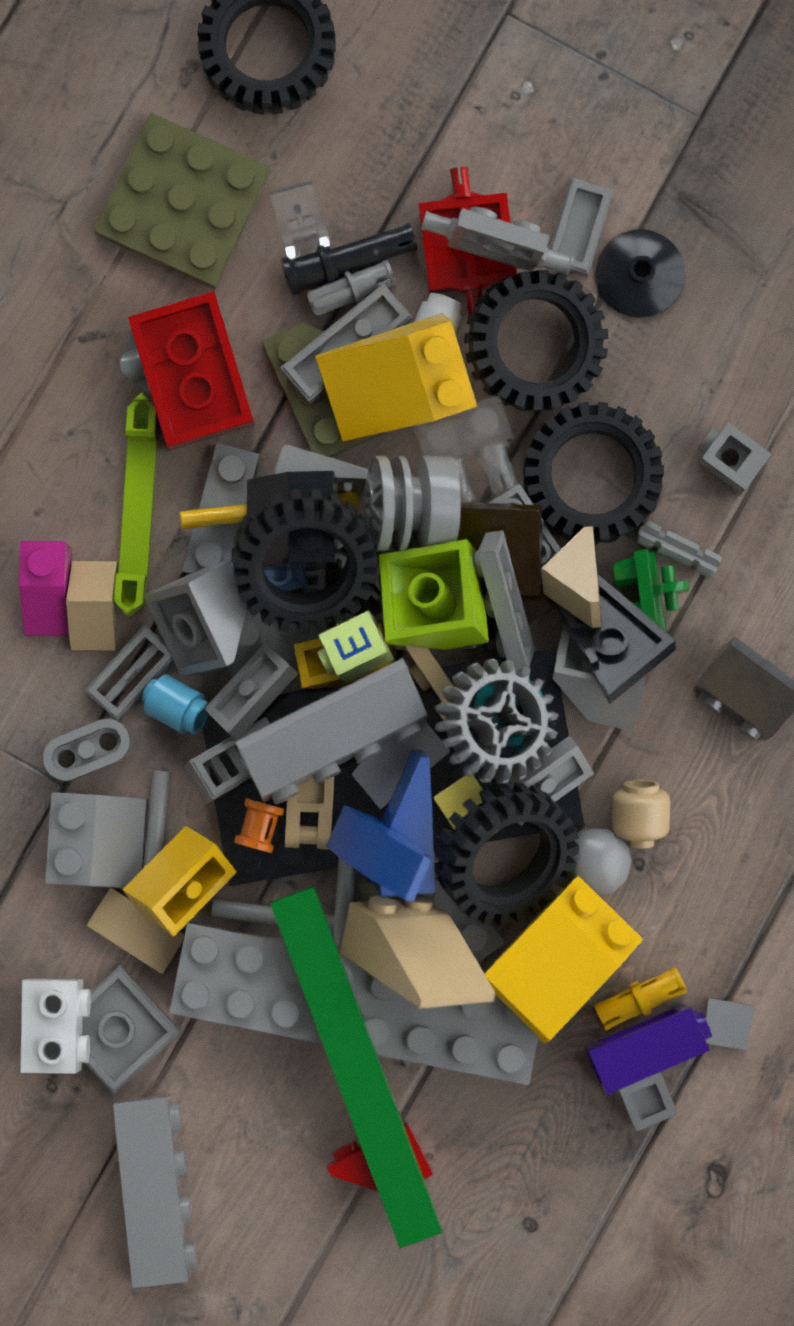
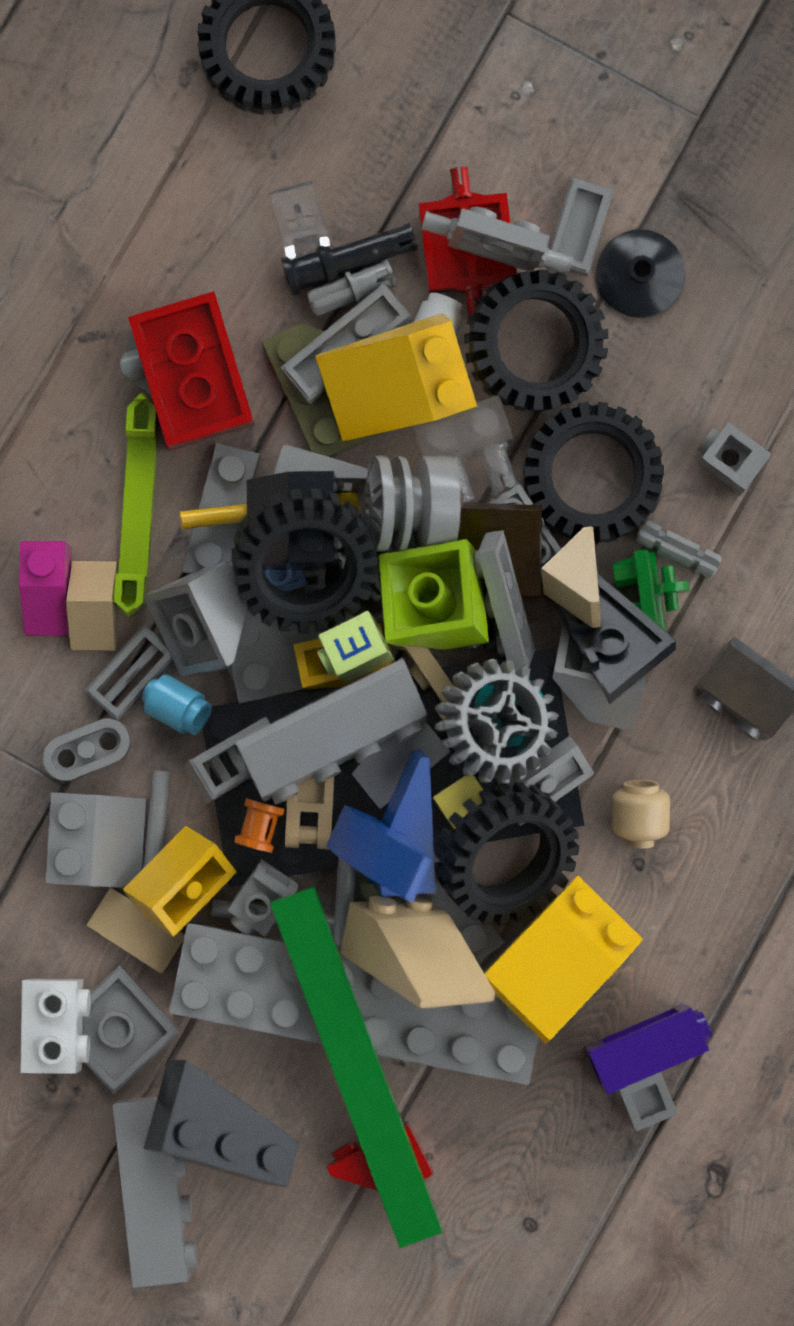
olive plate [94,112,271,289] -> none
light grey plate [204,642,299,741] -> none
light grey hair [562,828,632,896] -> none
yellow pin [594,966,688,1031] -> none
light grey tile [704,998,754,1051] -> none
none -> black wedge [143,1060,299,1187]
none -> light grey brick [227,859,299,936]

